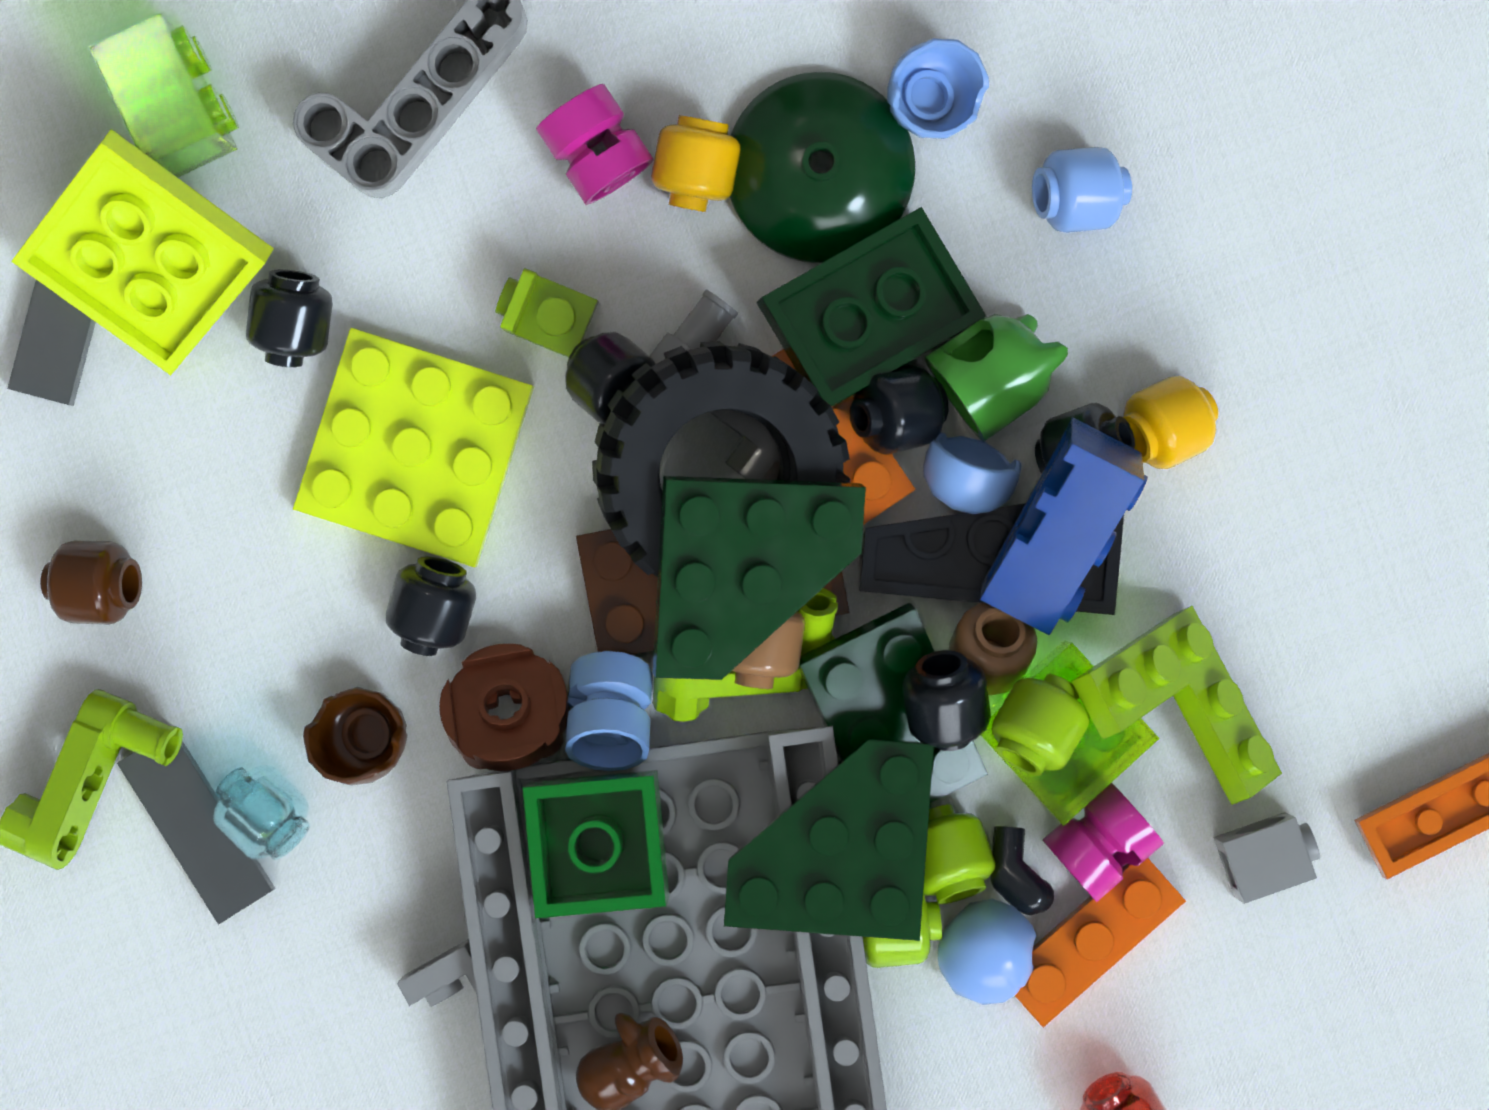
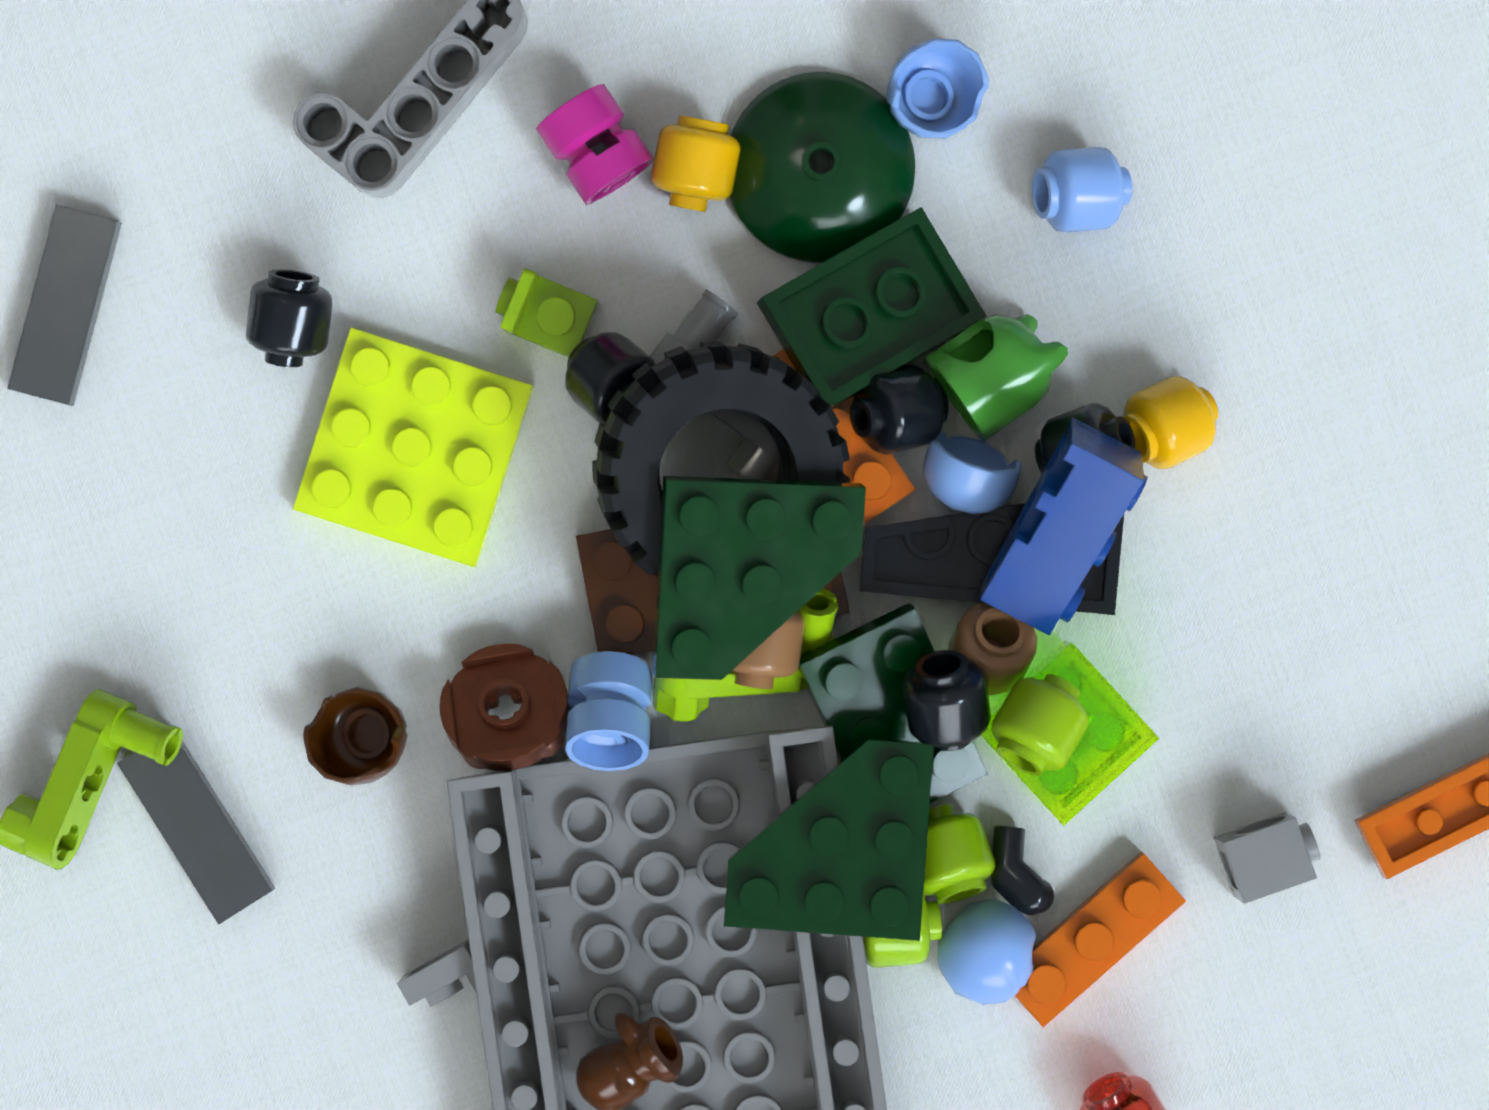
neon yellow plate [11,129,274,376] -> none
reddish brown head [40,541,142,625] -> none
clear neon green brick [89,13,239,178] -> none
clear light blue head [213,765,310,860] -> none
black head [386,556,476,656] -> none
green brick [523,770,670,919] -> none
dark pink wheel [1043,782,1164,902] -> none
lime plate [1071,606,1282,805] -> none

